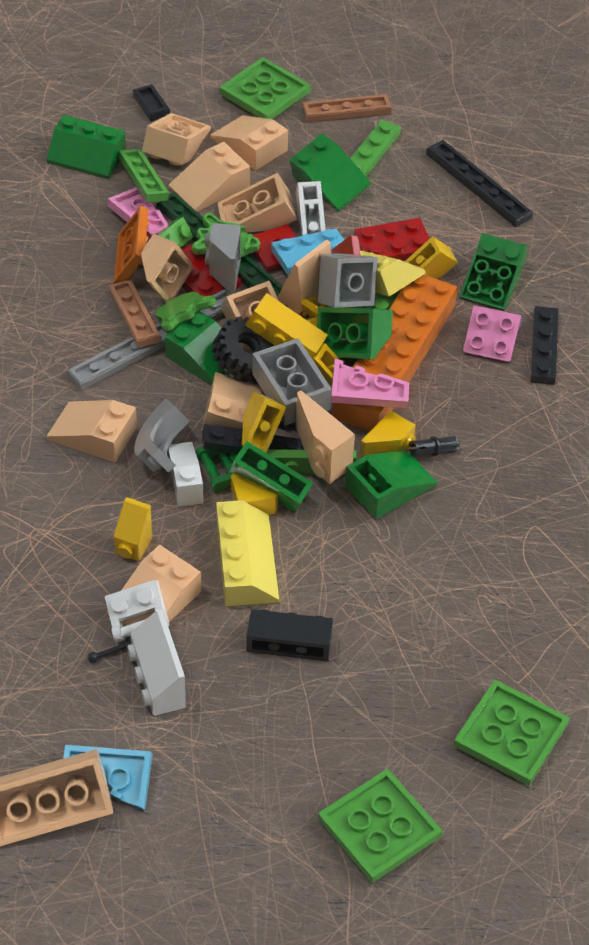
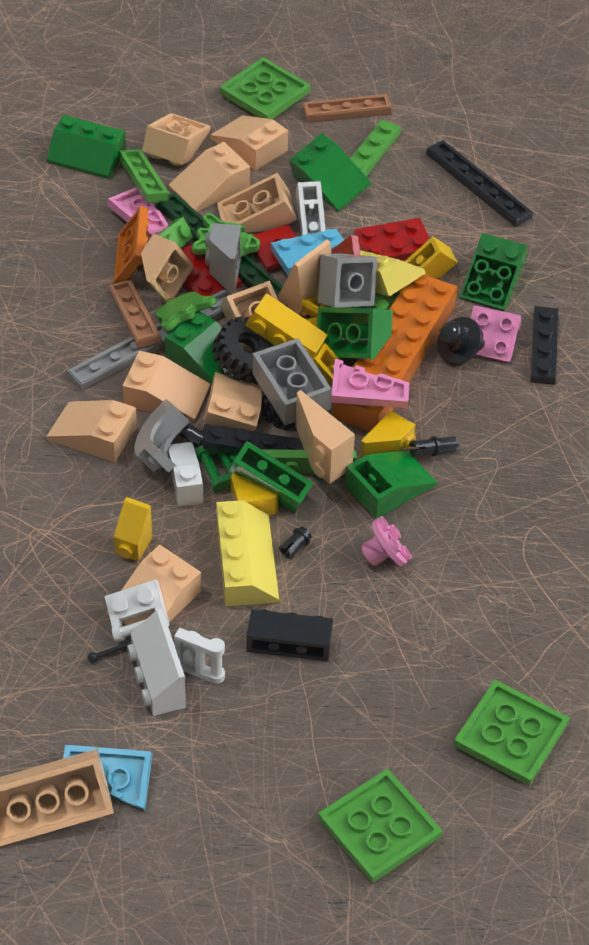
black tile [133,84,170,121] -> none
yellow slope [242,391,286,453] -> none
none -> light nougat slope [123,351,211,423]
none -> white plate [174,628,225,684]
none -> black pin [180,423,202,448]
none -> black pin [279,526,312,559]
none -> bright pink plate [361,516,412,566]
none -> black plate [437,317,485,366]

